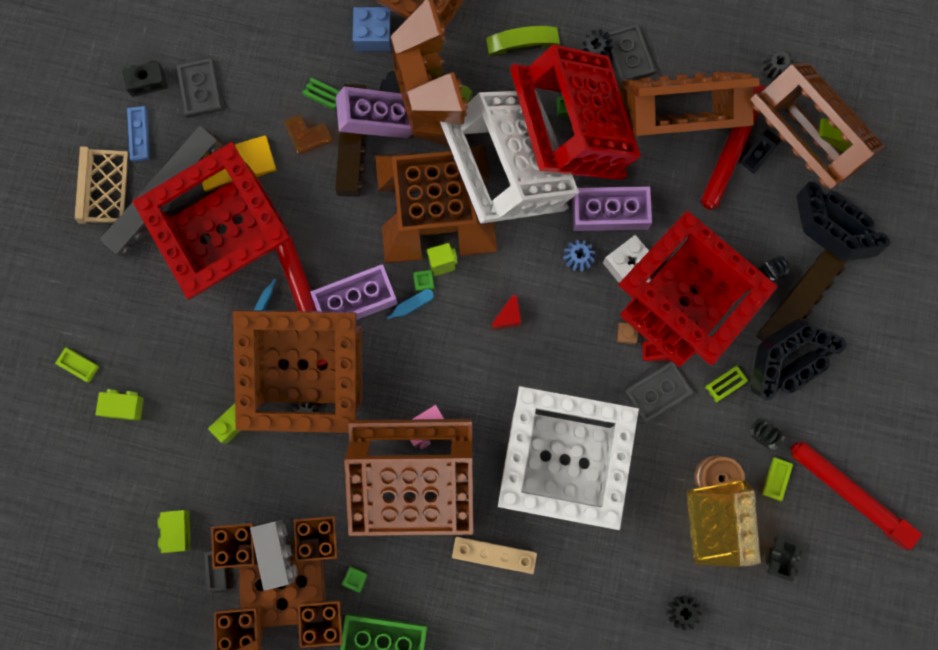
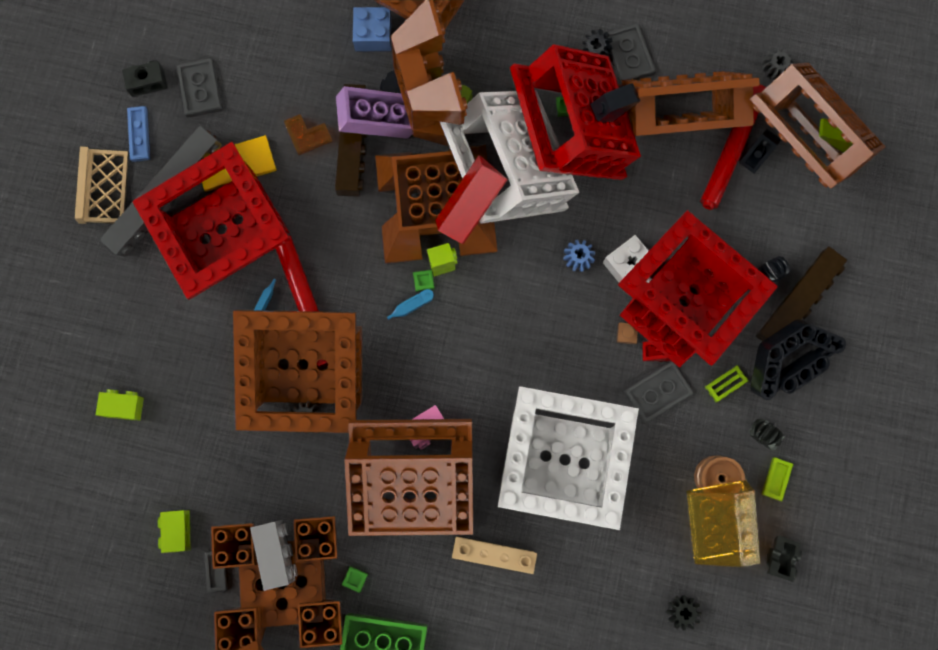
lime tile [55,347,100,383] -> none
lime brick [208,403,241,444] -> none
bright green tile [302,78,340,111] -> none
lavender brick [310,264,398,320] -> none
lime slope [486,26,560,56] -> none
red slope [491,294,521,330] -> none
lavender brick [572,187,652,231] -> none
red brick [790,441,923,550] -> none
black piece [796,182,890,261] -> none
none -> red slope [436,155,508,244]
none -> black slope [590,83,640,122]

